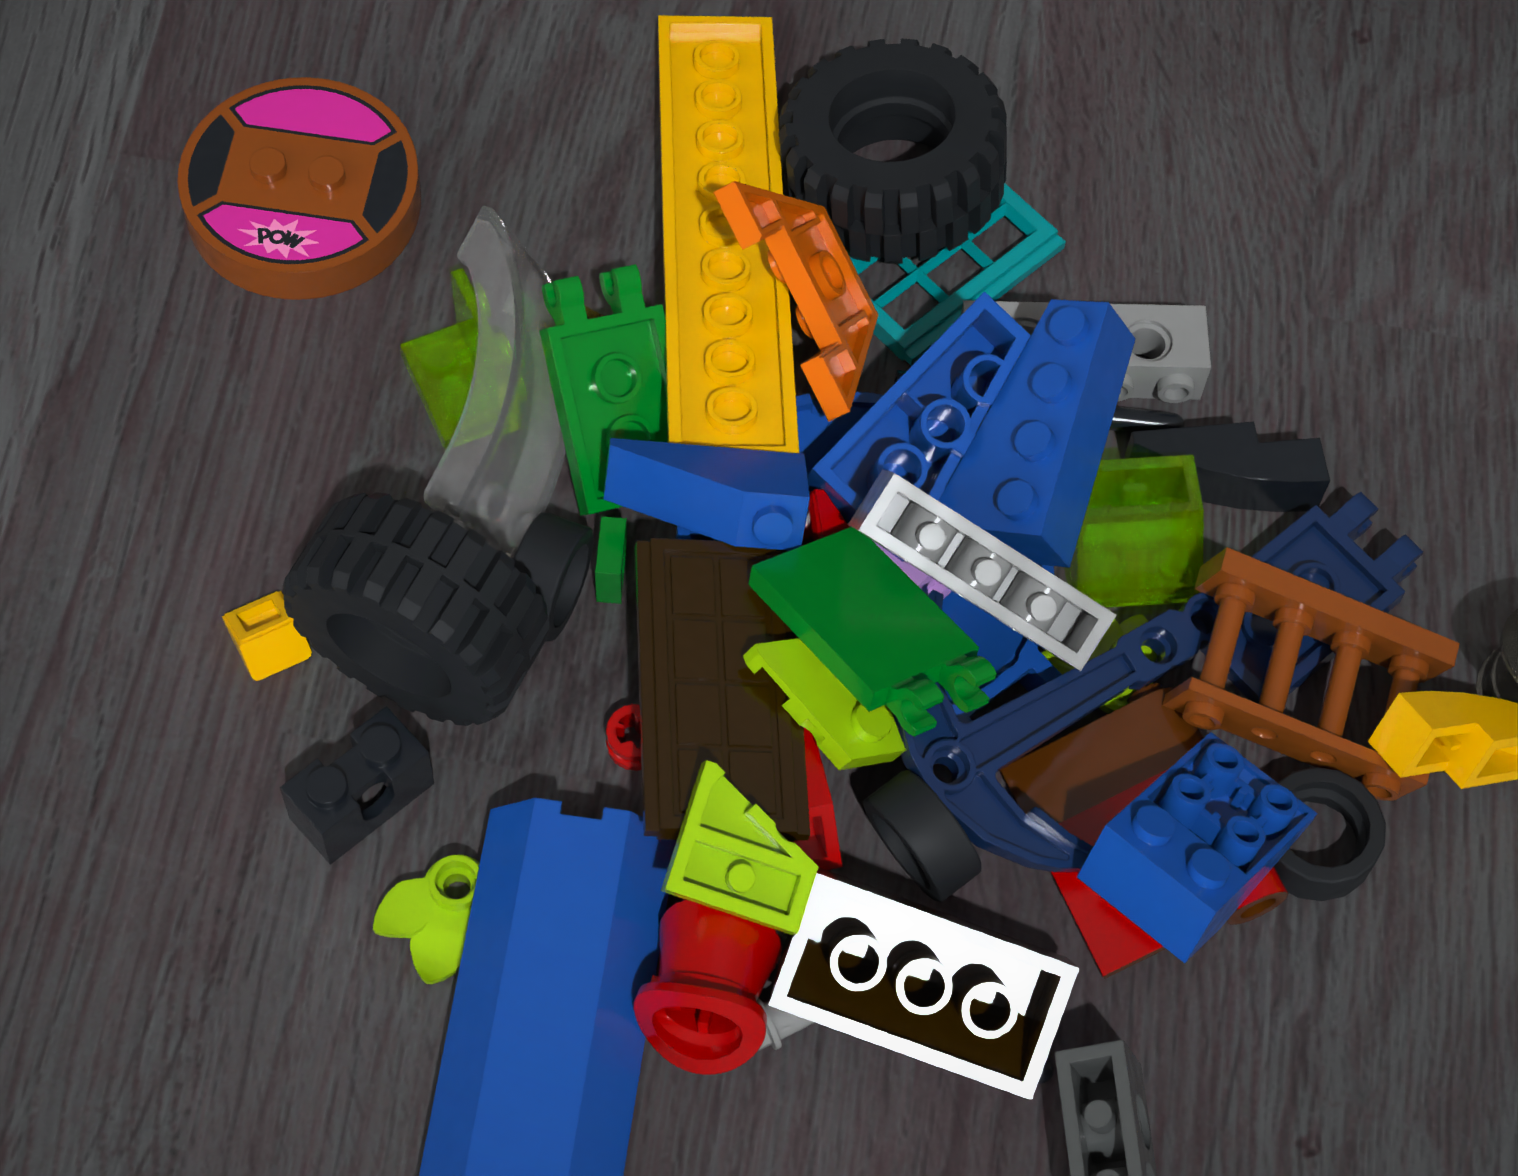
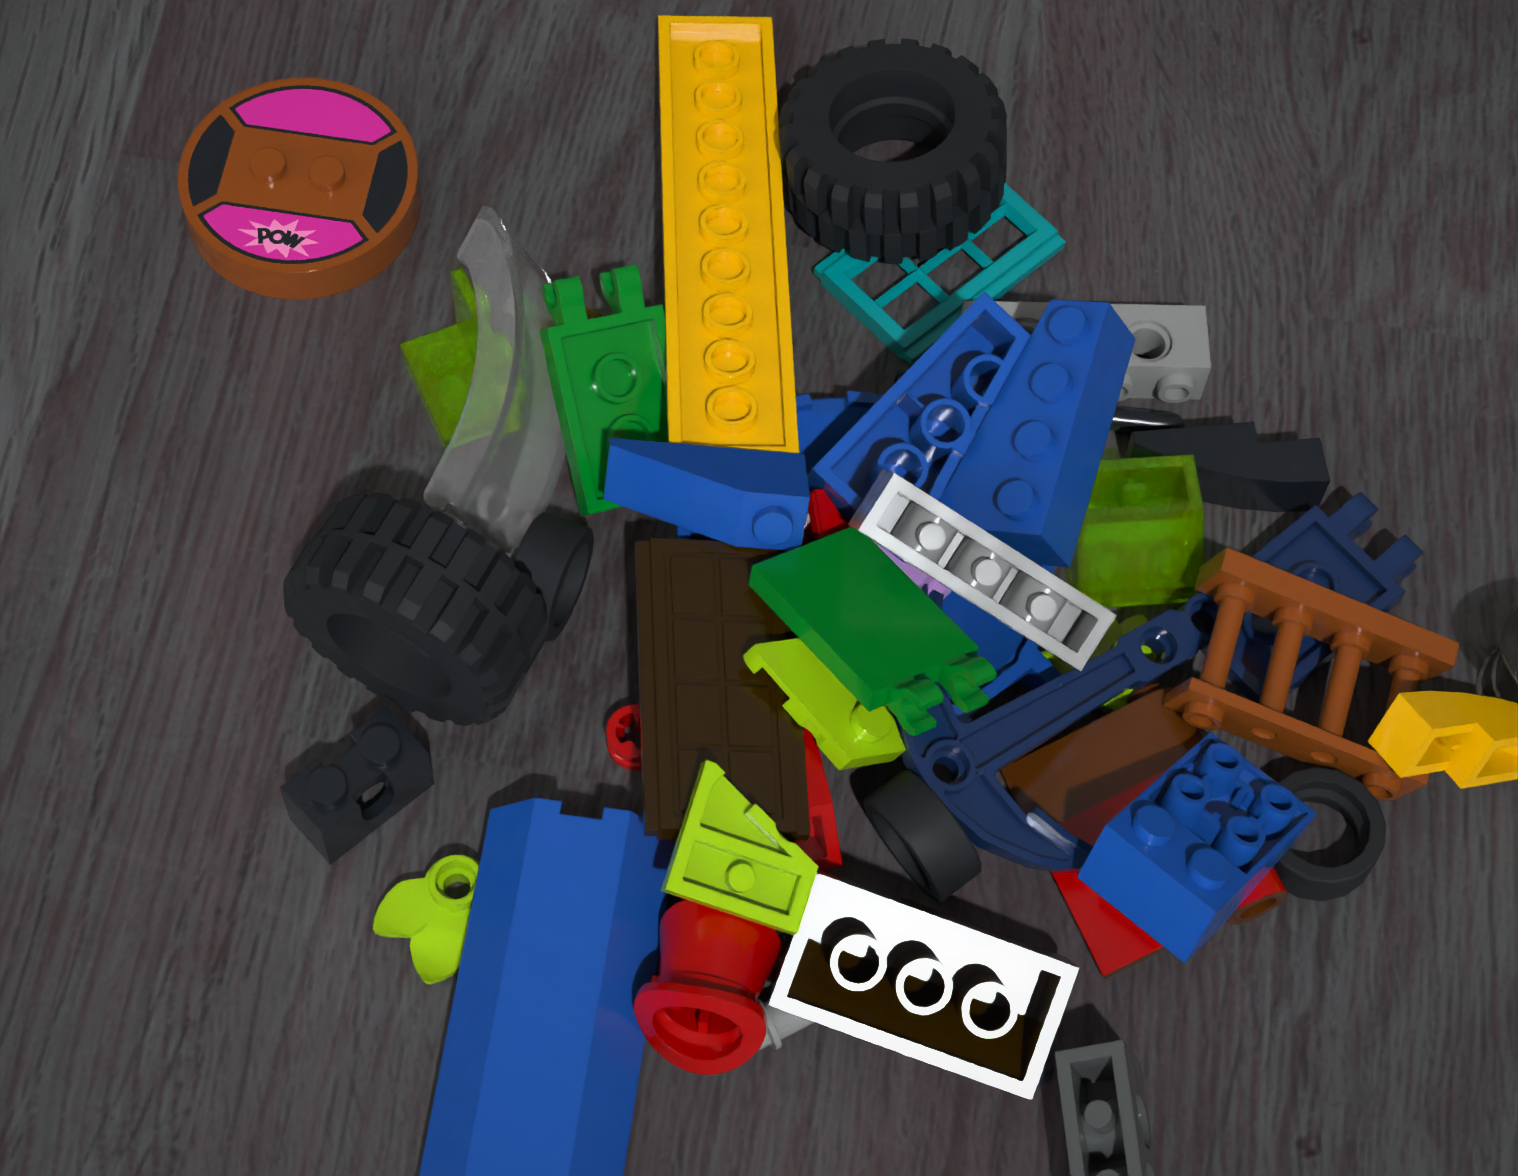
yellow slope [222,591,312,681] -> none
green tile [595,516,627,604] -> none
orange wing [713,181,878,422] -> none

